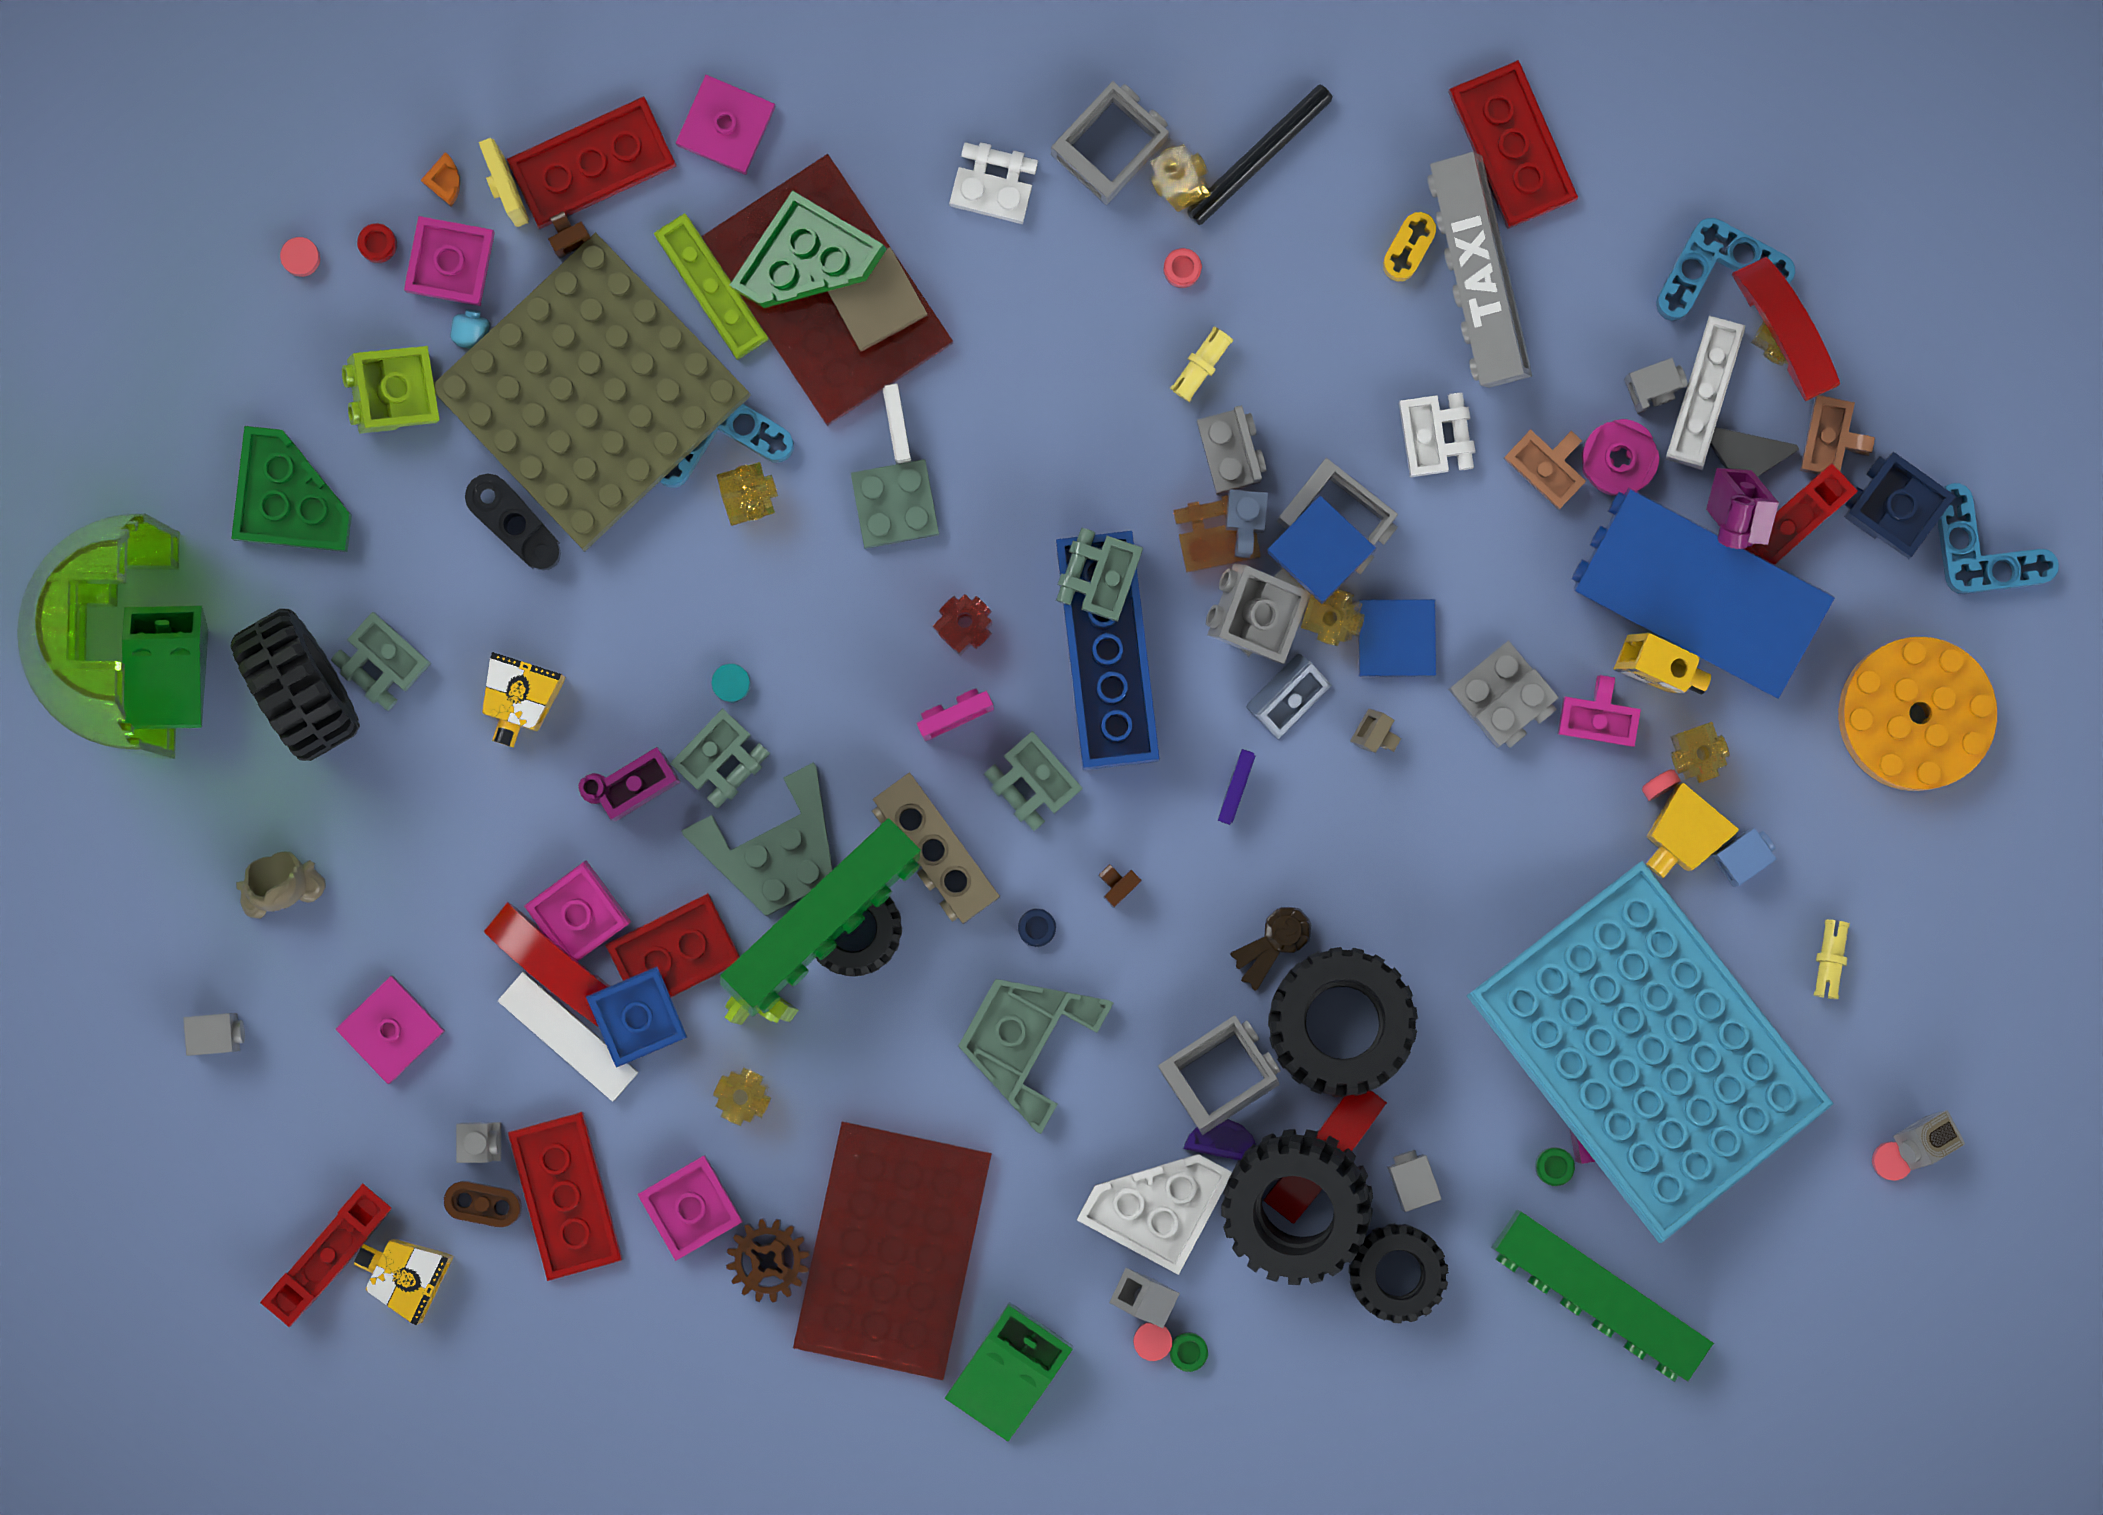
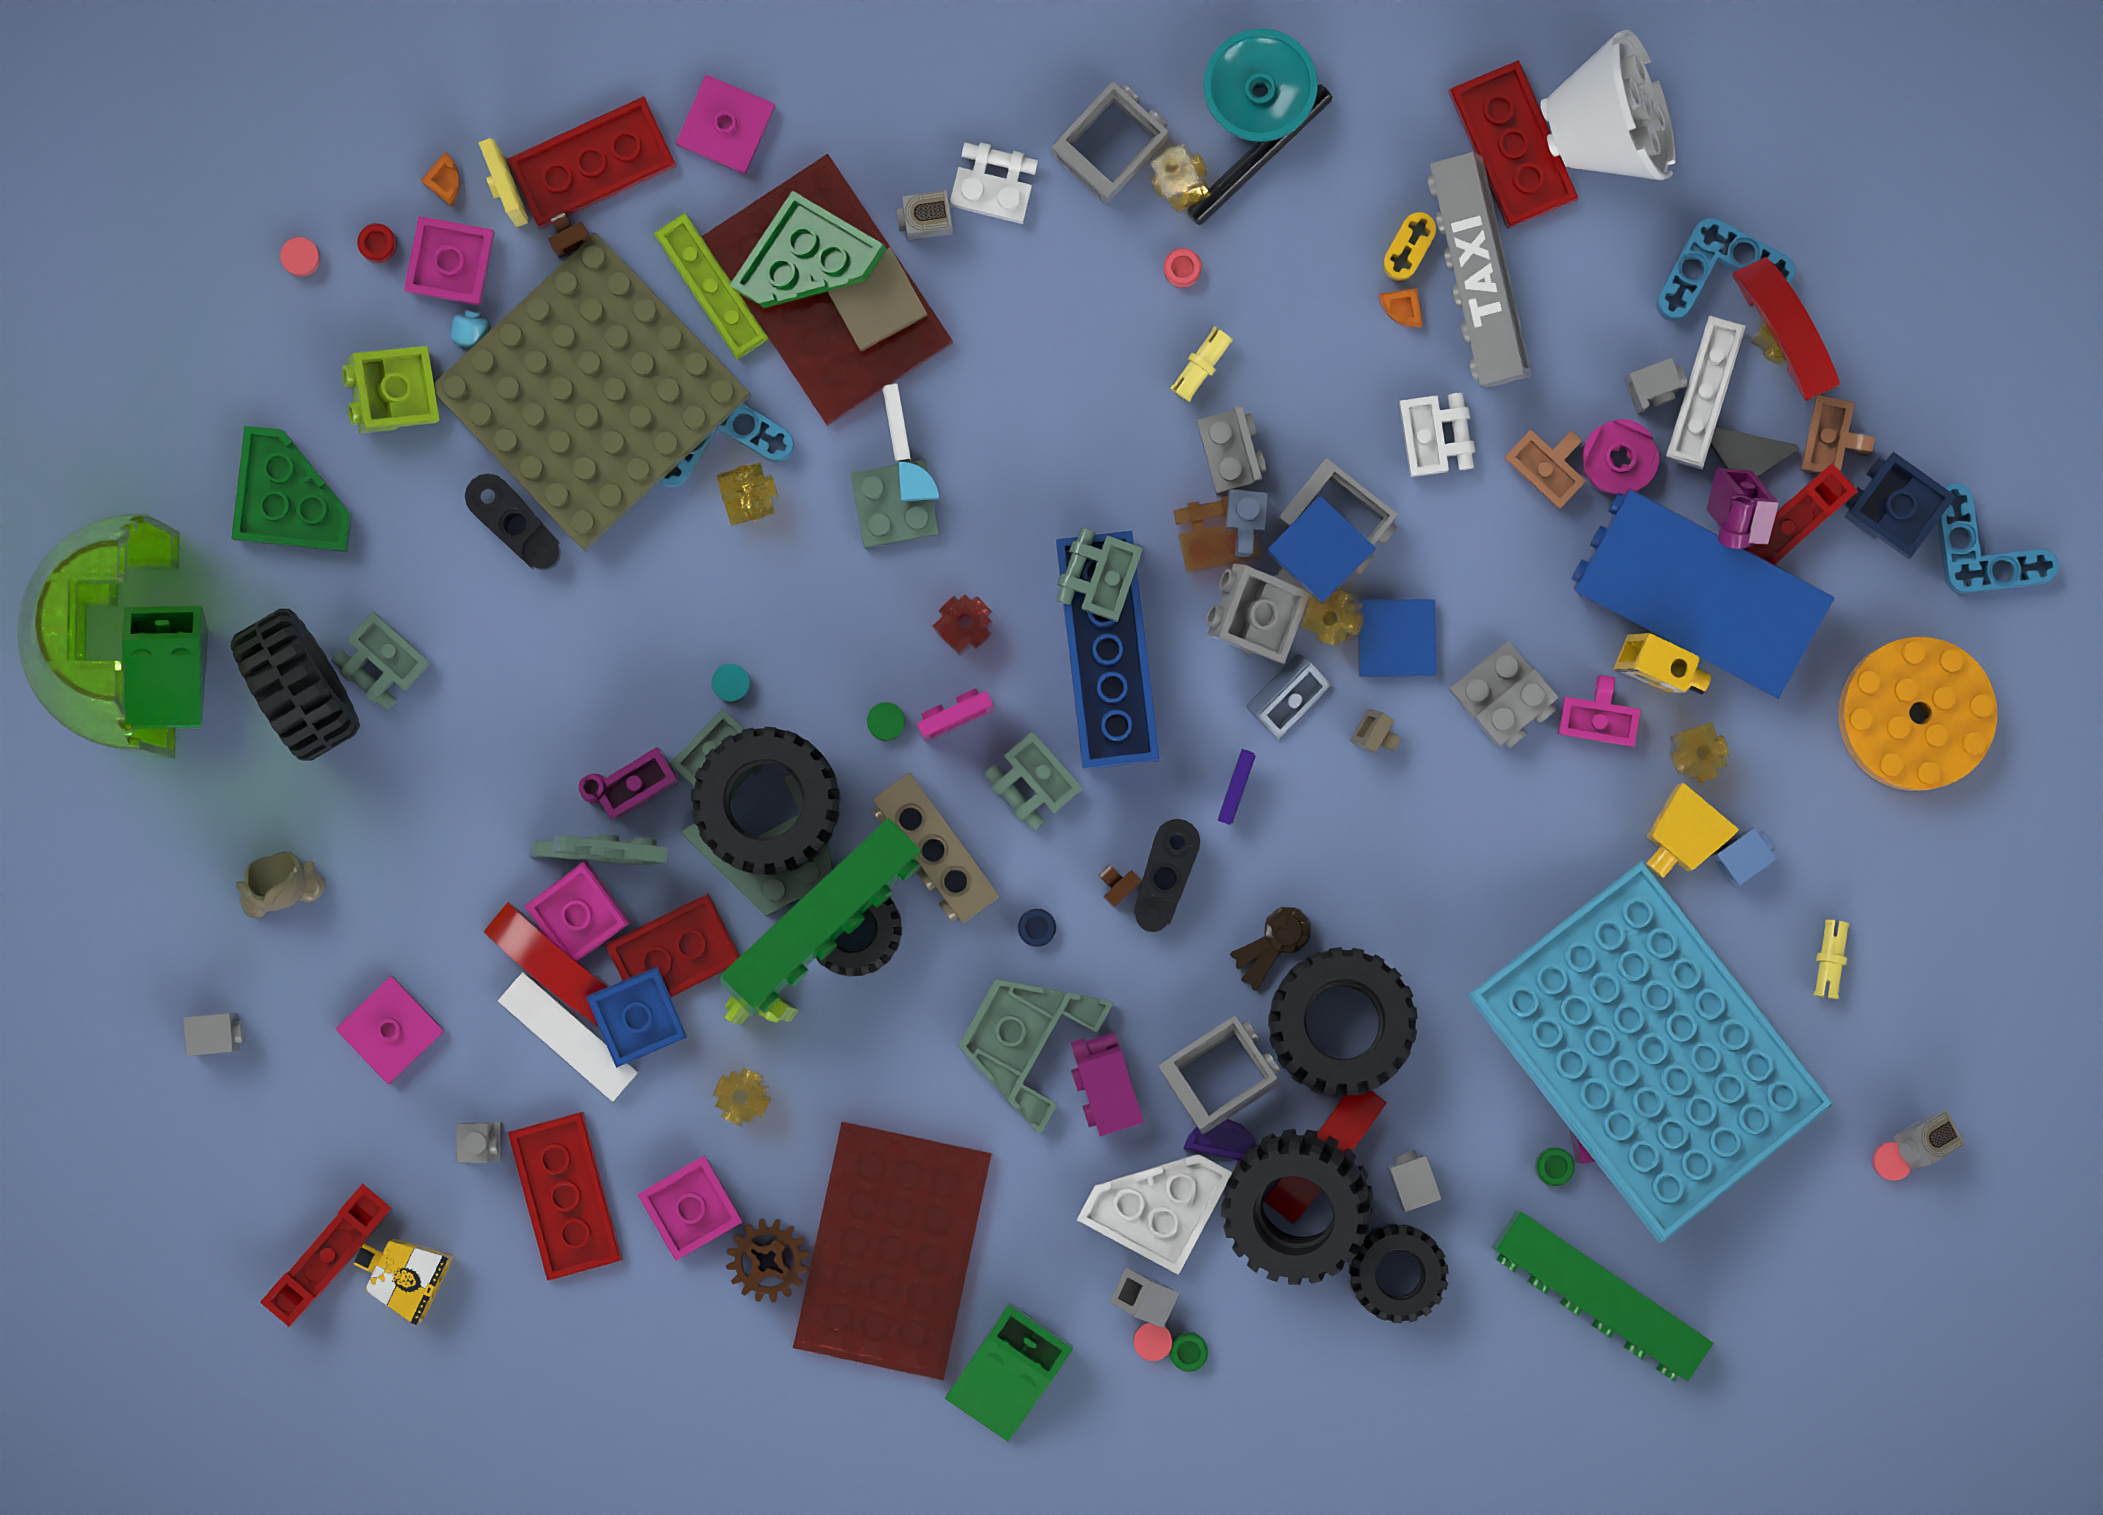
reddish brown plate [444,1181,522,1227] -> none
torso [482,652,566,748] -> none
coral tile [1642,769,1681,801] -> none
none -> sand green wing [530,834,668,866]
none -> black tyre [691,726,841,875]
none -> green tile [867,702,905,741]
none -> brick [896,190,953,241]
none -> medium azure tile [899,462,939,502]
none -> magenta hinge [1070,1031,1144,1136]
none -> black piece [1133,819,1200,932]
none -> teal dish [1203,28,1318,142]
none -> orange tile [1378,288,1423,328]
none -> white cone [1541,30,1675,180]

